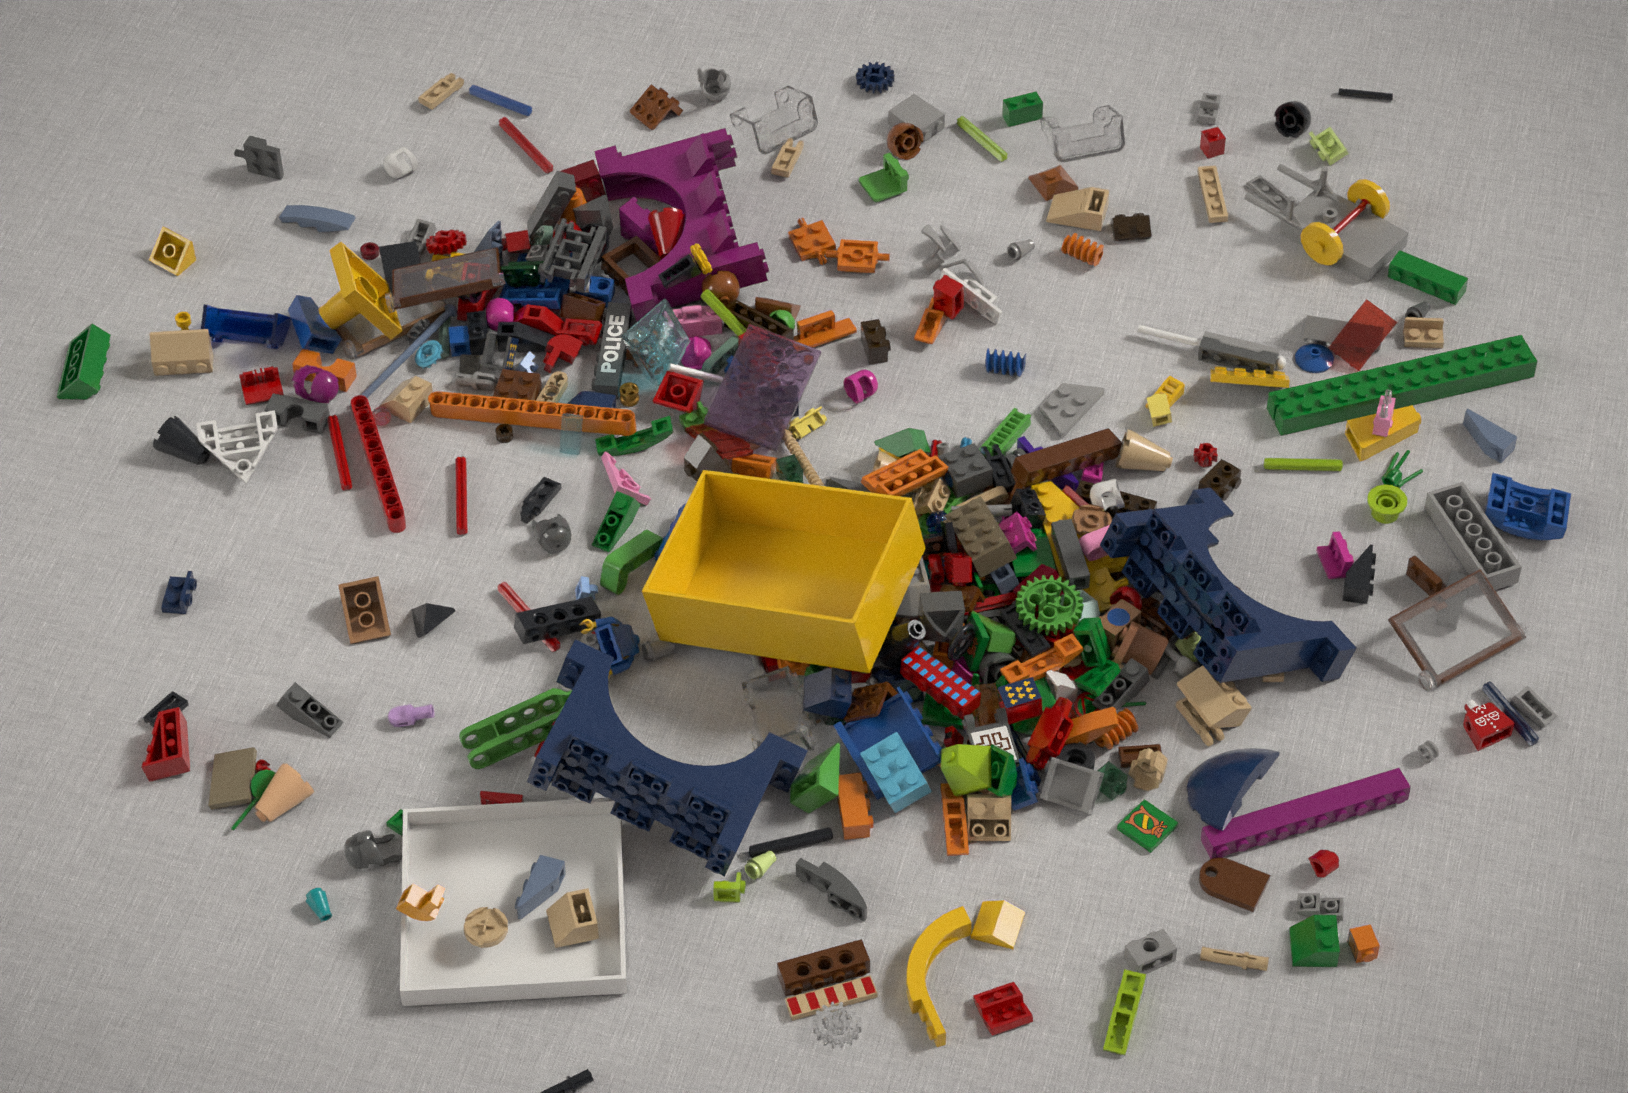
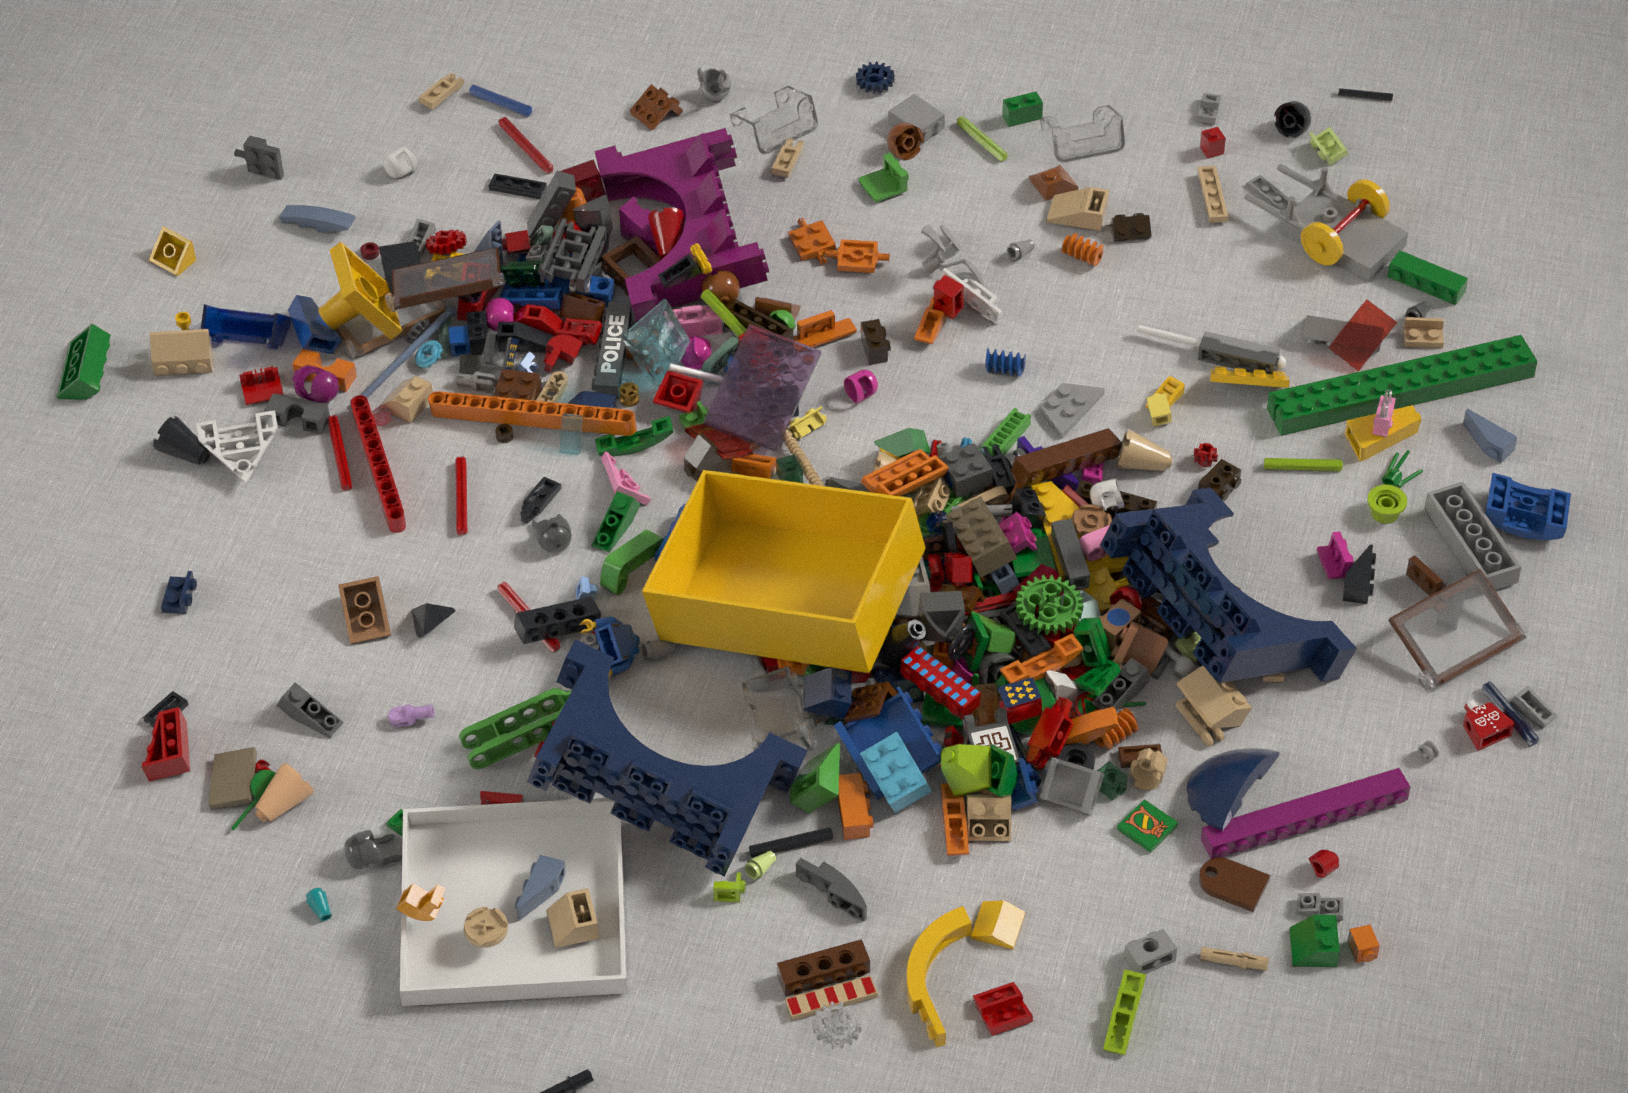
blue dish [1295,344,1334,373] -> none
none -> black tile [489,173,547,199]

